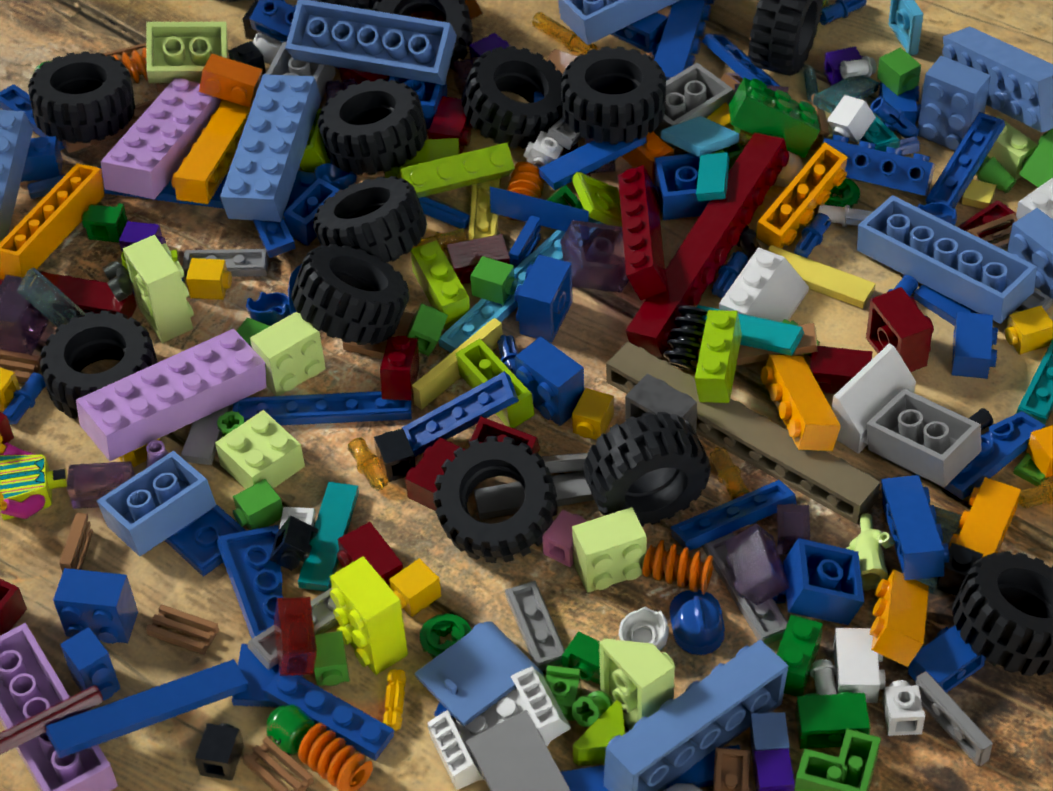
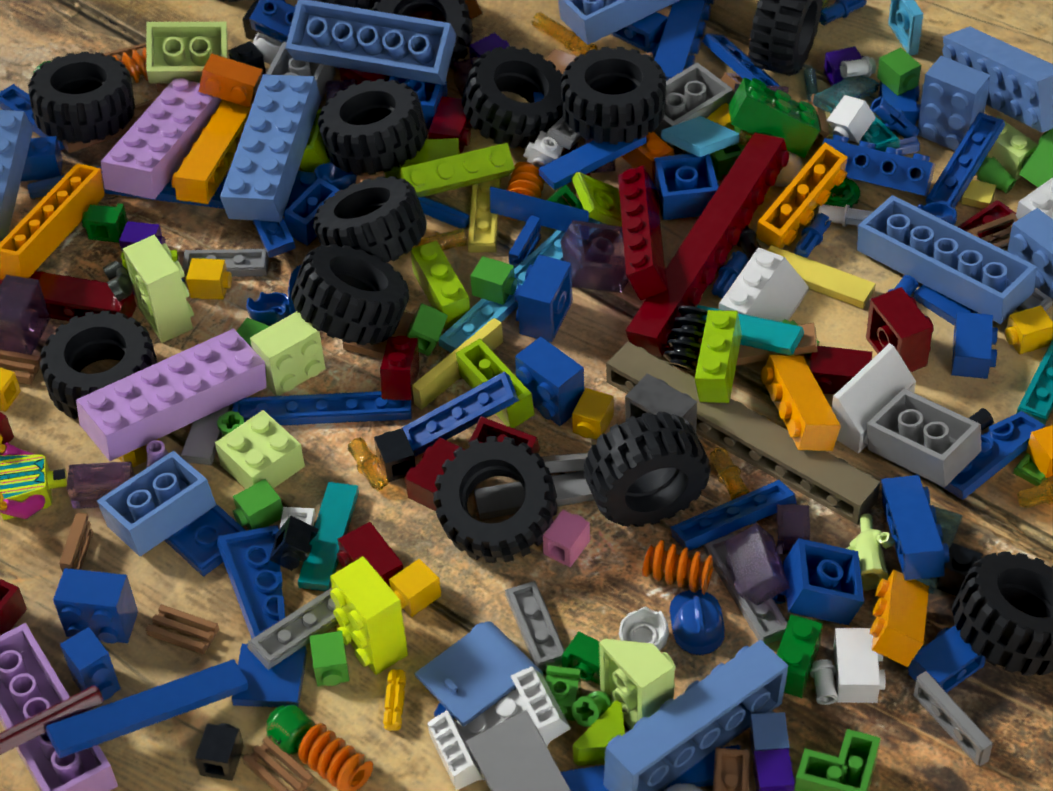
blue axle [3,372,46,425] -> none
clear light blue tile [17,268,86,327] -> none
blue plate [264,666,394,761] -> none
clear red brick [274,597,317,676] -> none
green gear [420,614,471,659] -> none
brick [447,234,510,284] -> none
blue axle [497,334,518,376] -> none
yellowish green brick [572,507,647,593] -> none
teal tile [696,152,730,201] -> none
green brick [795,692,870,749] -> none
white brick [882,680,925,736] -> none
light orange brick [948,477,1021,558] -> none

